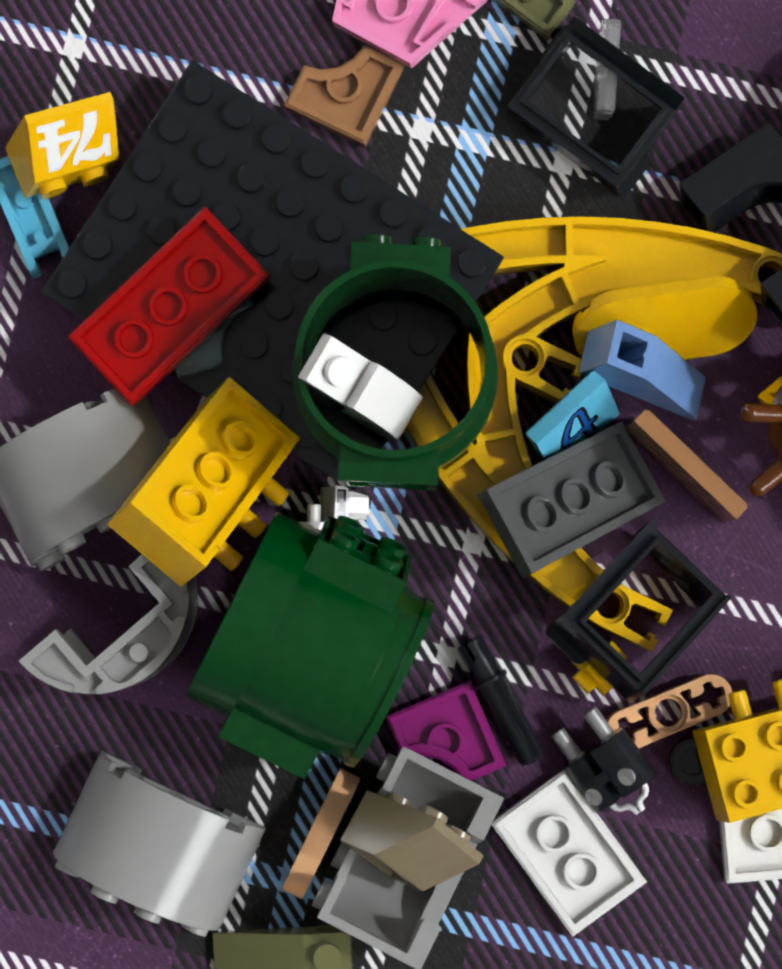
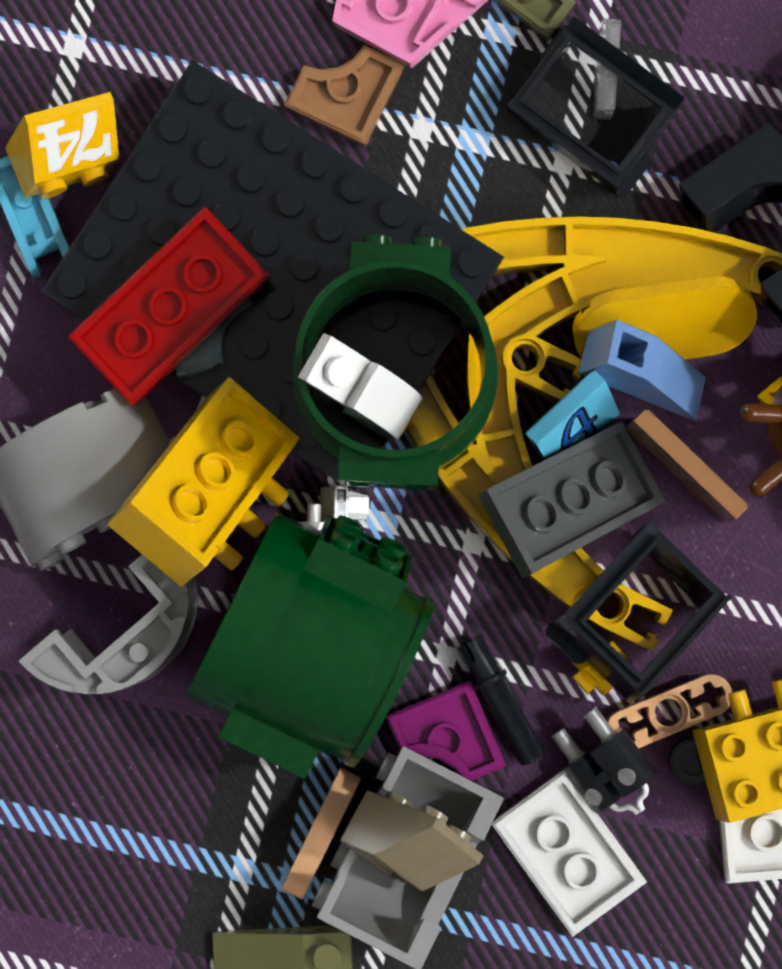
light grey cylinder [53,751,266,937] -> none

